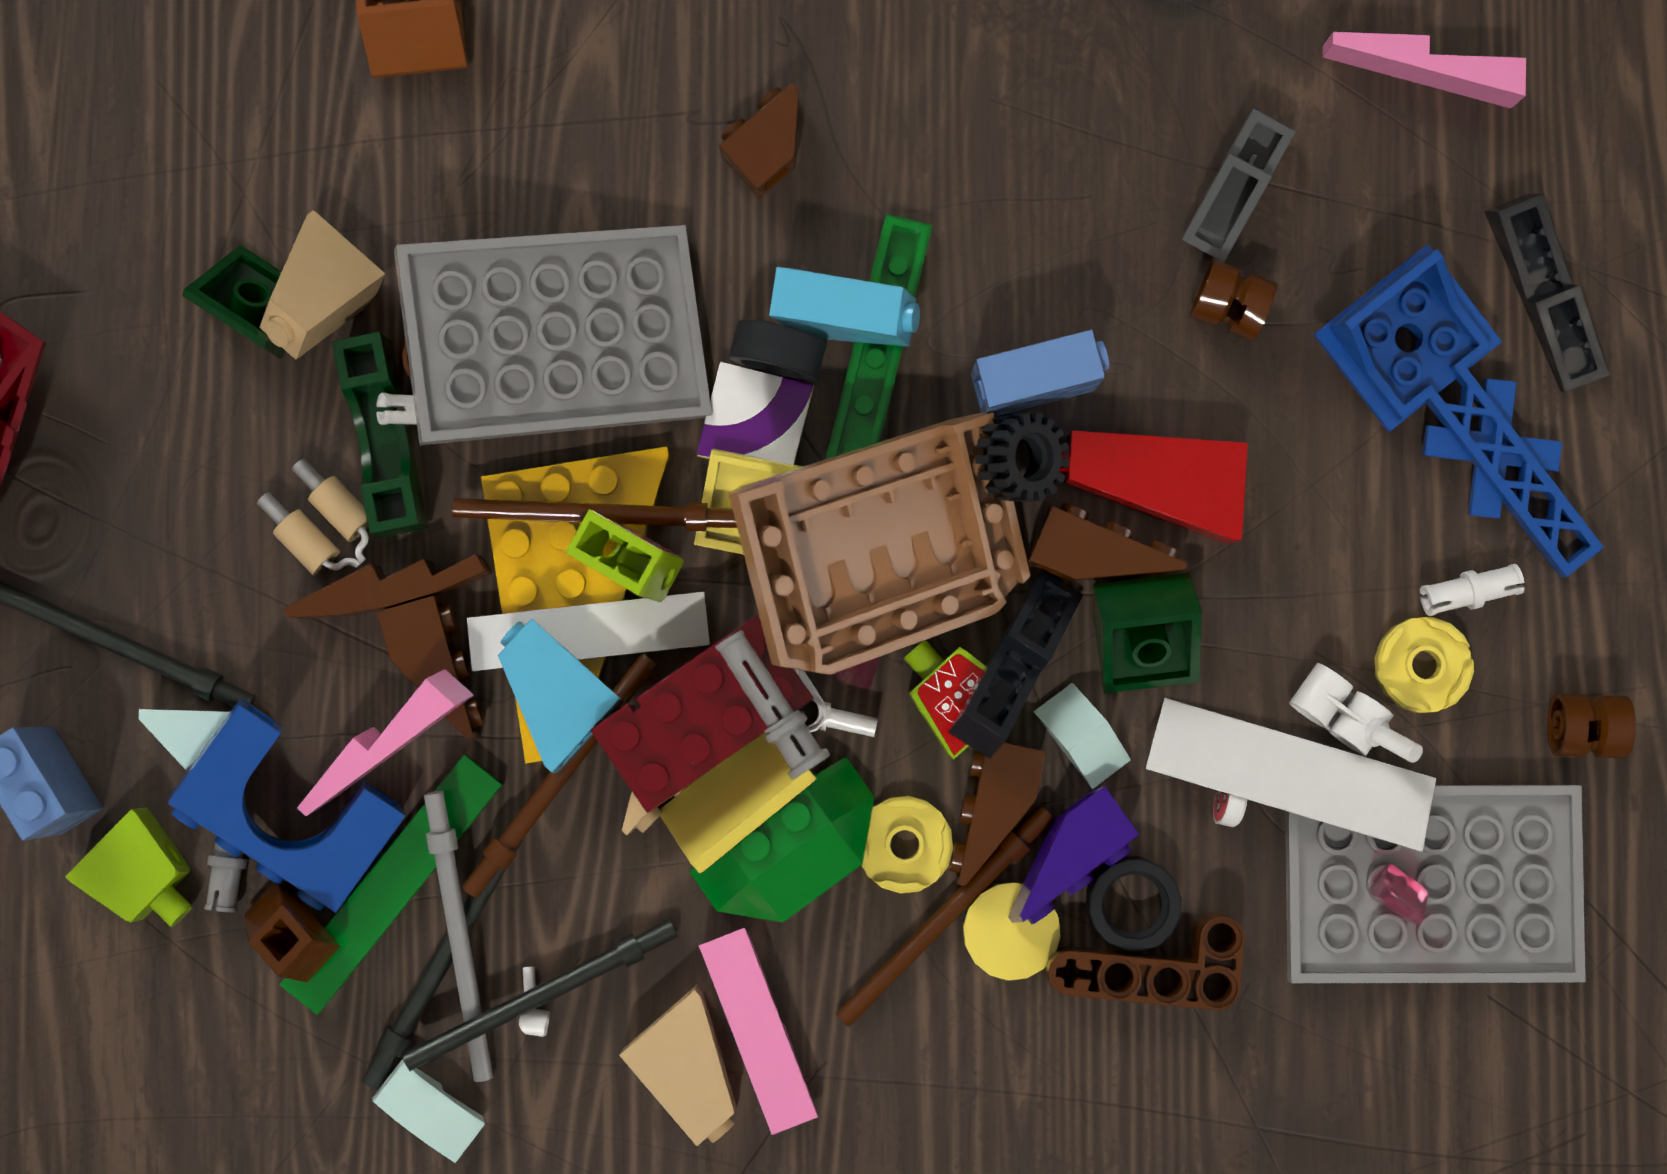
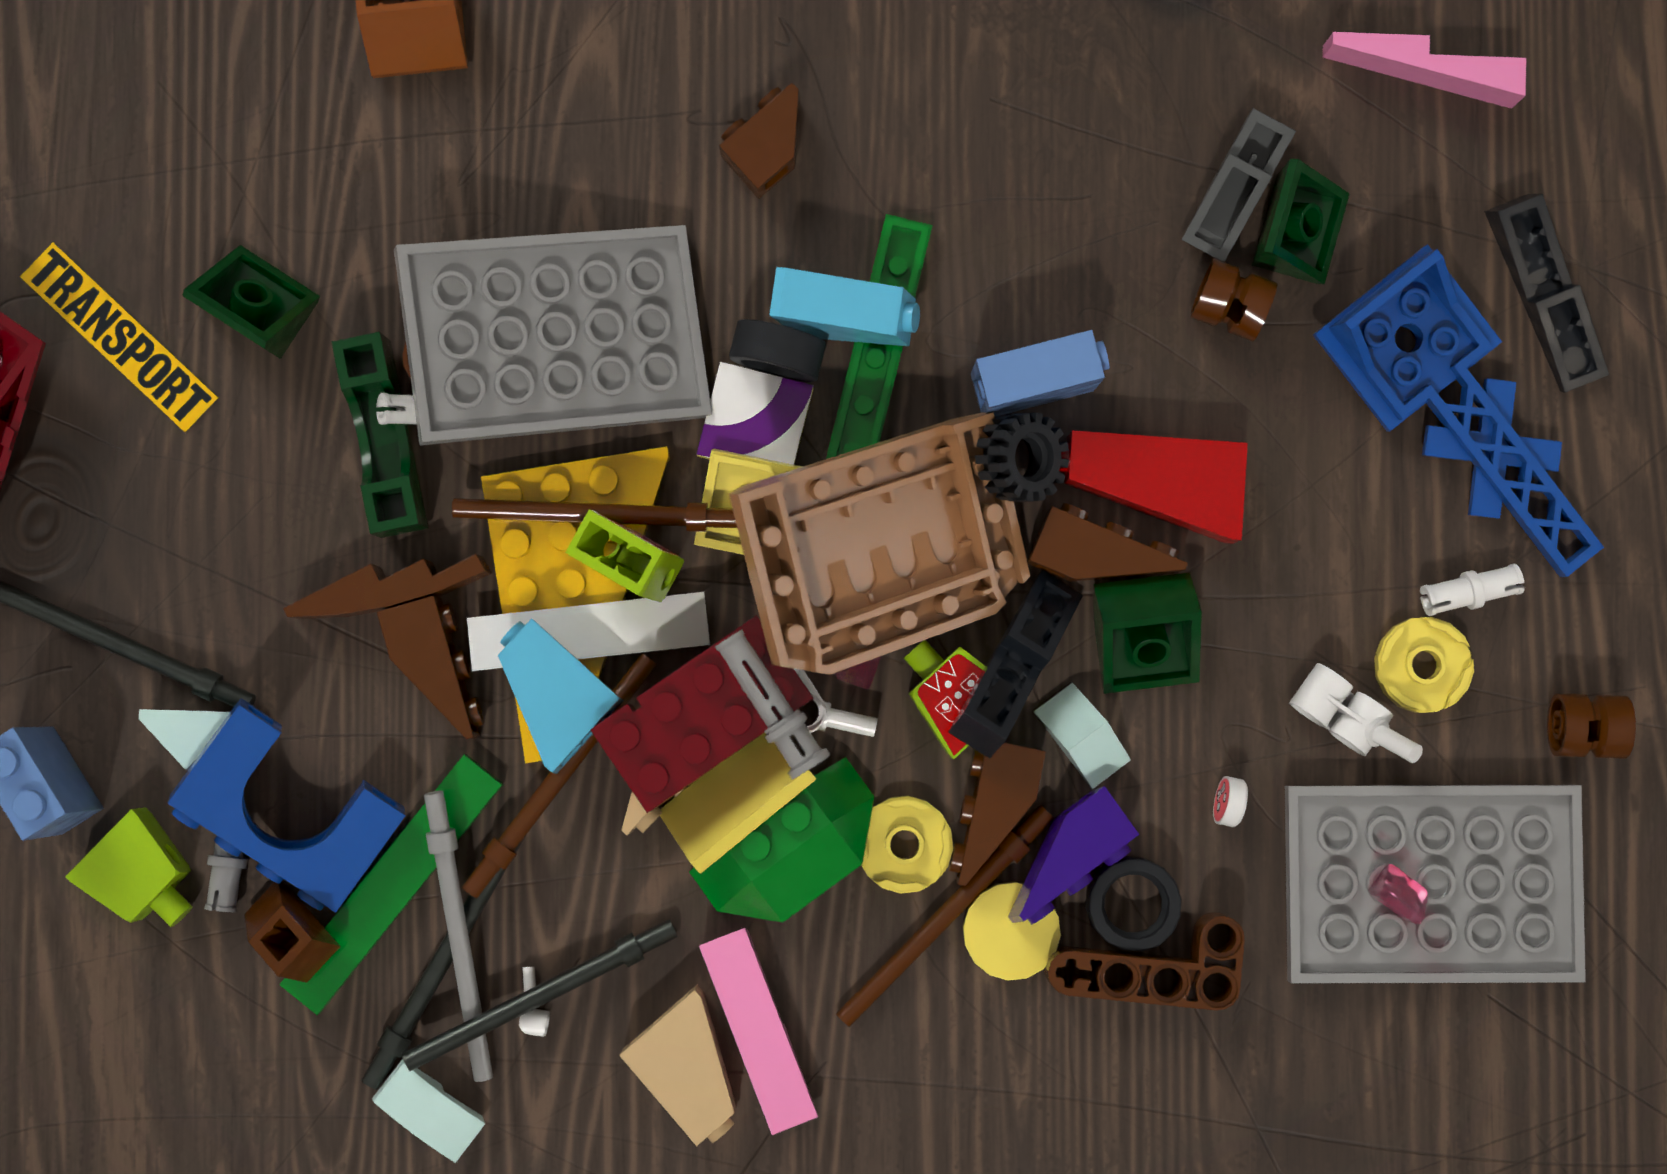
tan piece [257,458,369,576] -> none
tan slope [260,210,385,360] -> none
bright pink slope [297,669,474,816] -> none
white sticker [1146,698,1436,852] -> none
none -> sticker [20,243,218,432]
none -> dark green slope [1252,159,1350,285]

